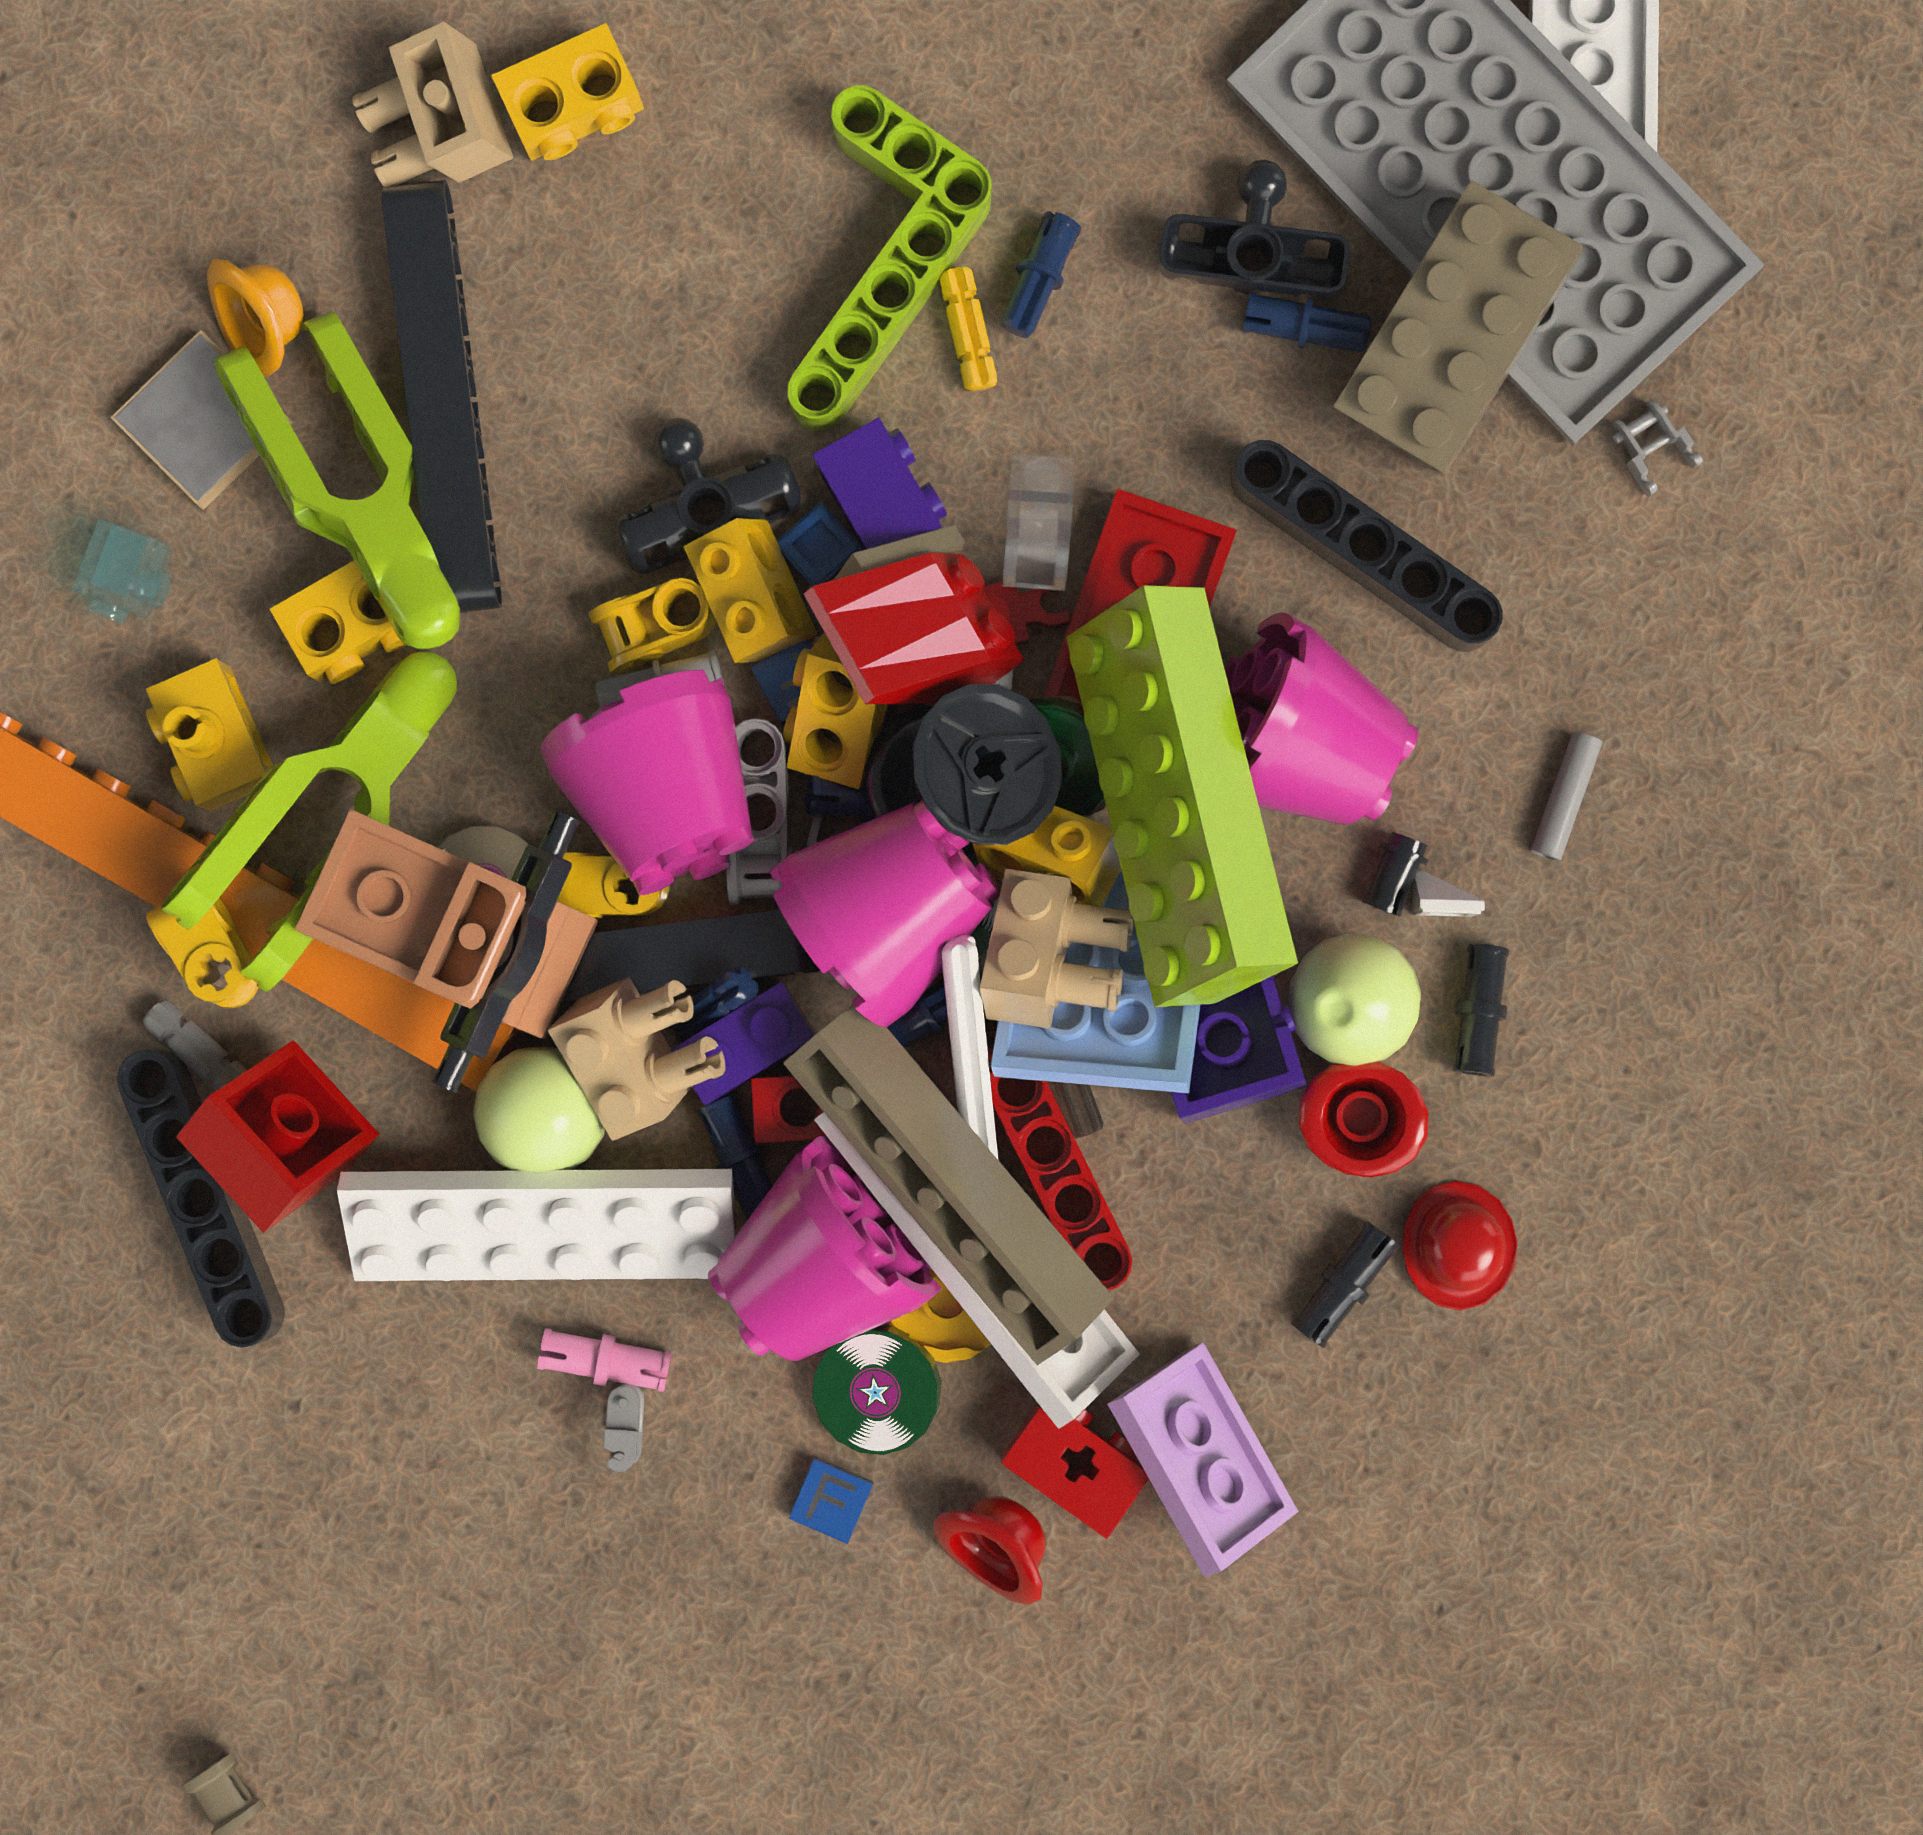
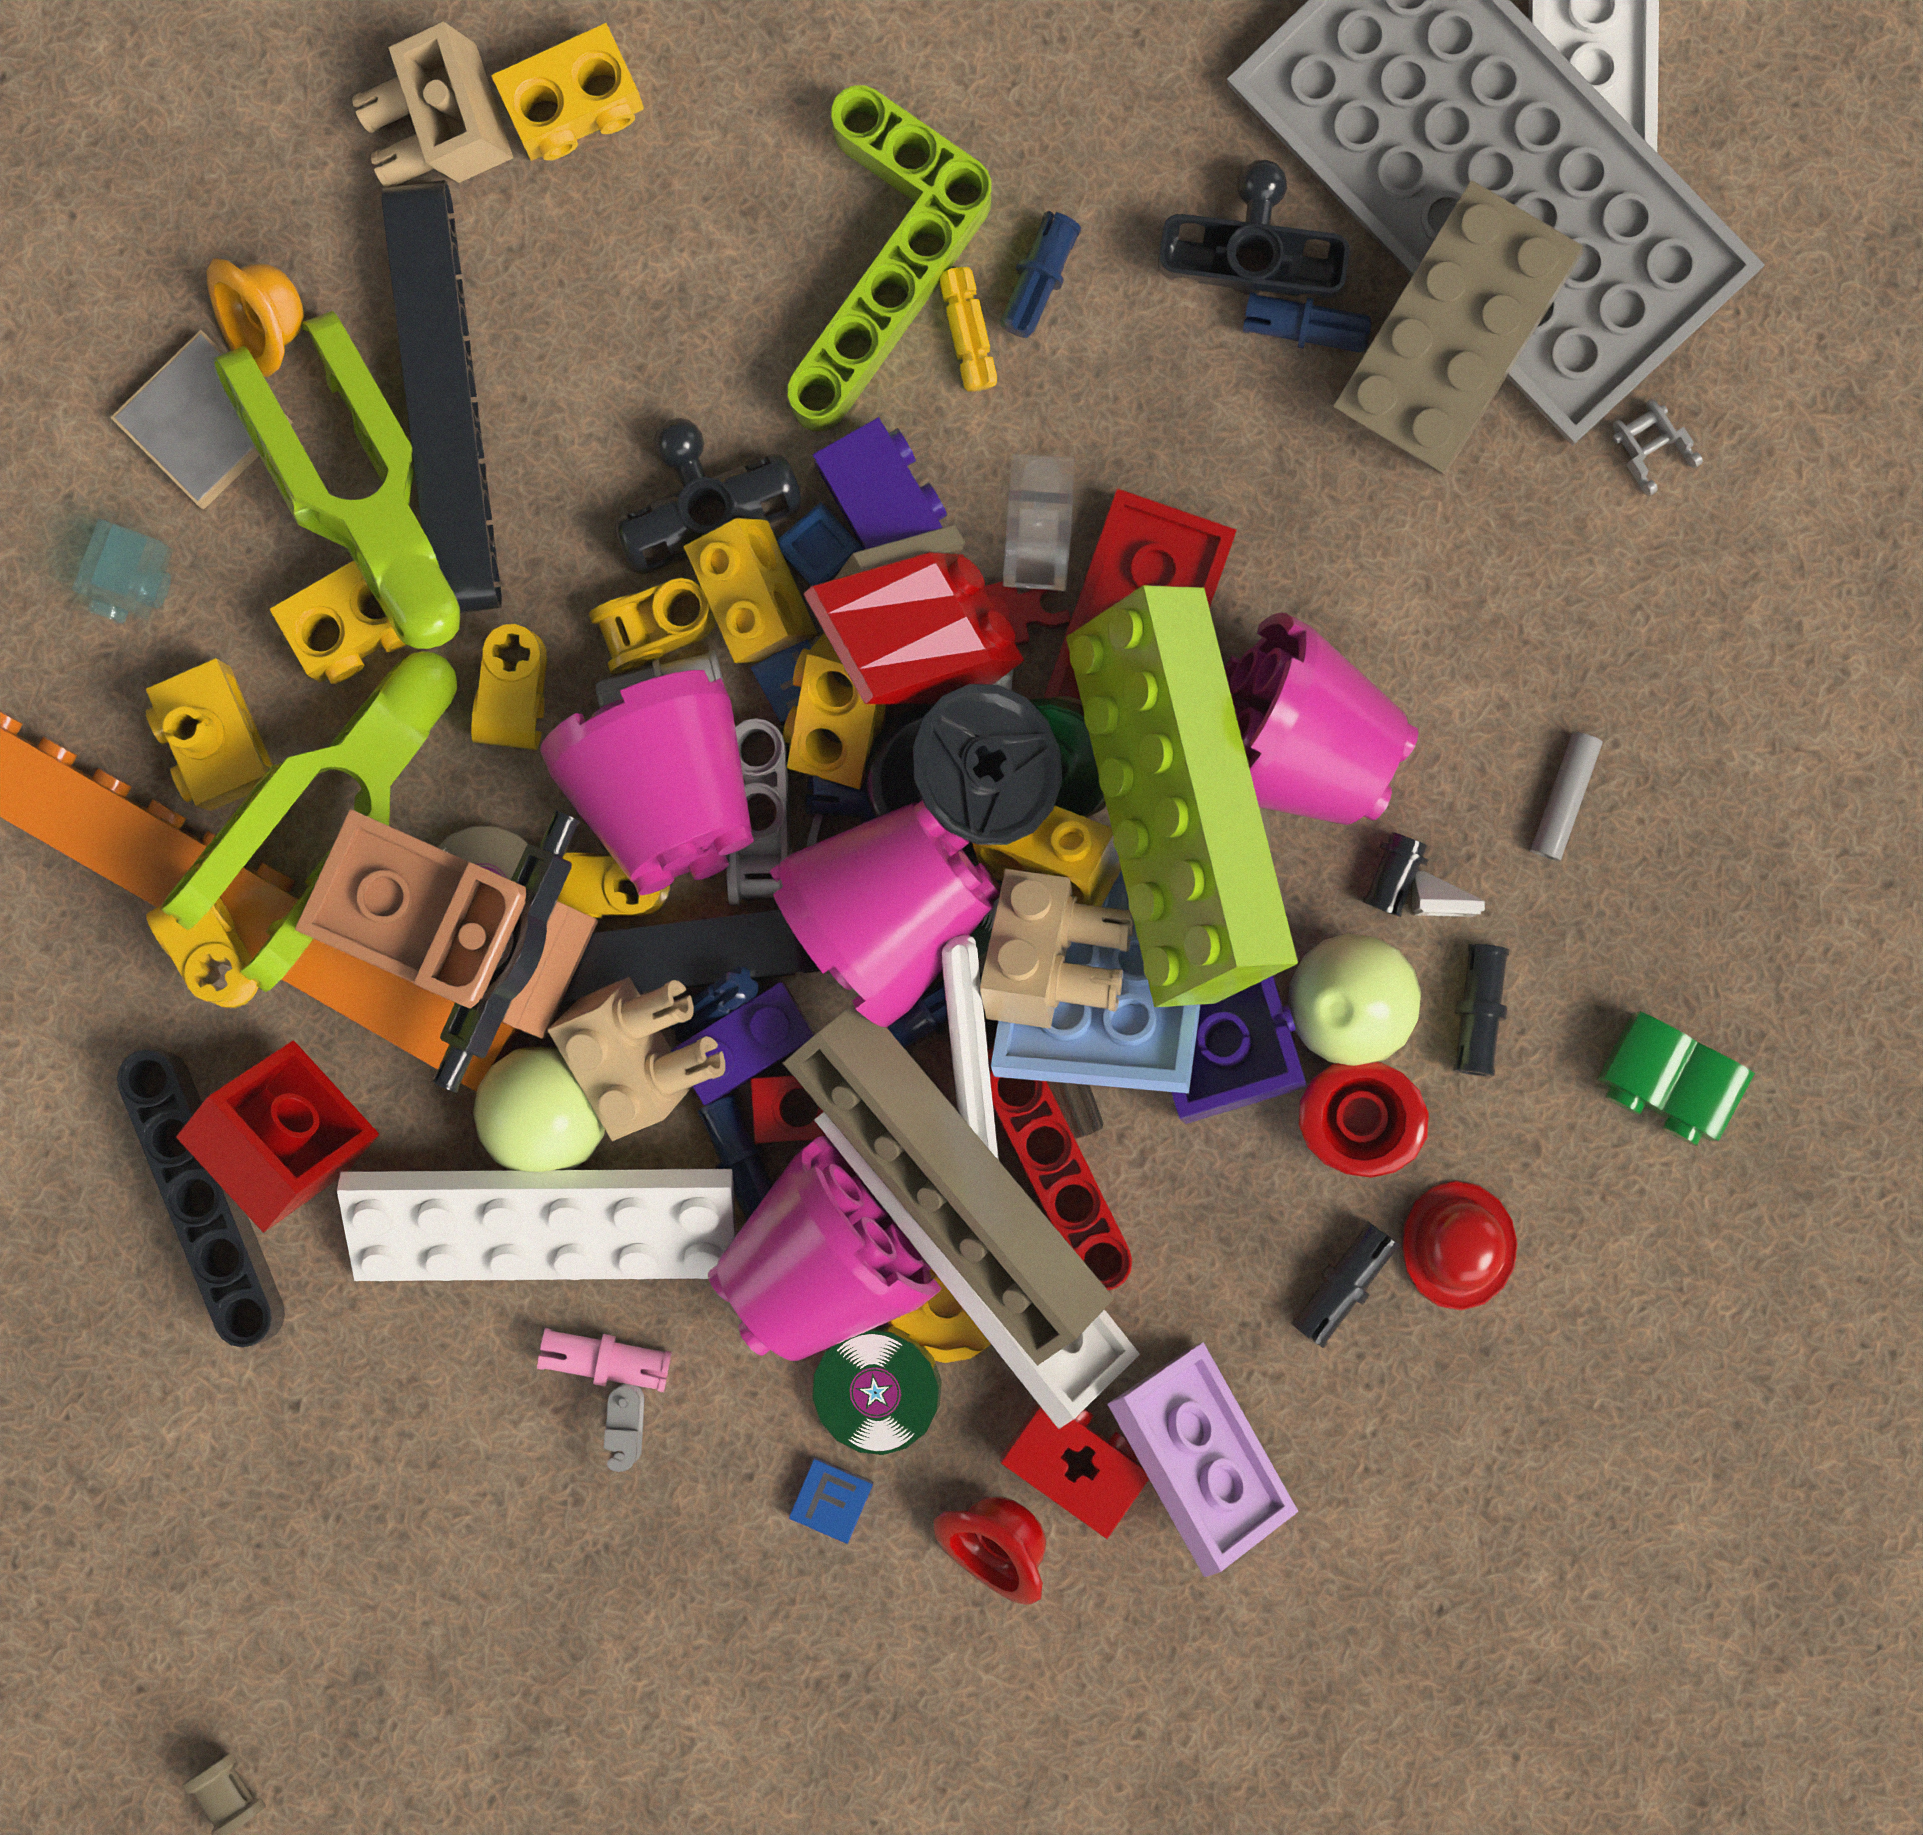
light grey axle [143,999,247,1091] -> none
black beam [1231,440,1503,652] -> none
none -> yellow piece [471,624,547,750]
none -> green brick [1596,1011,1755,1146]

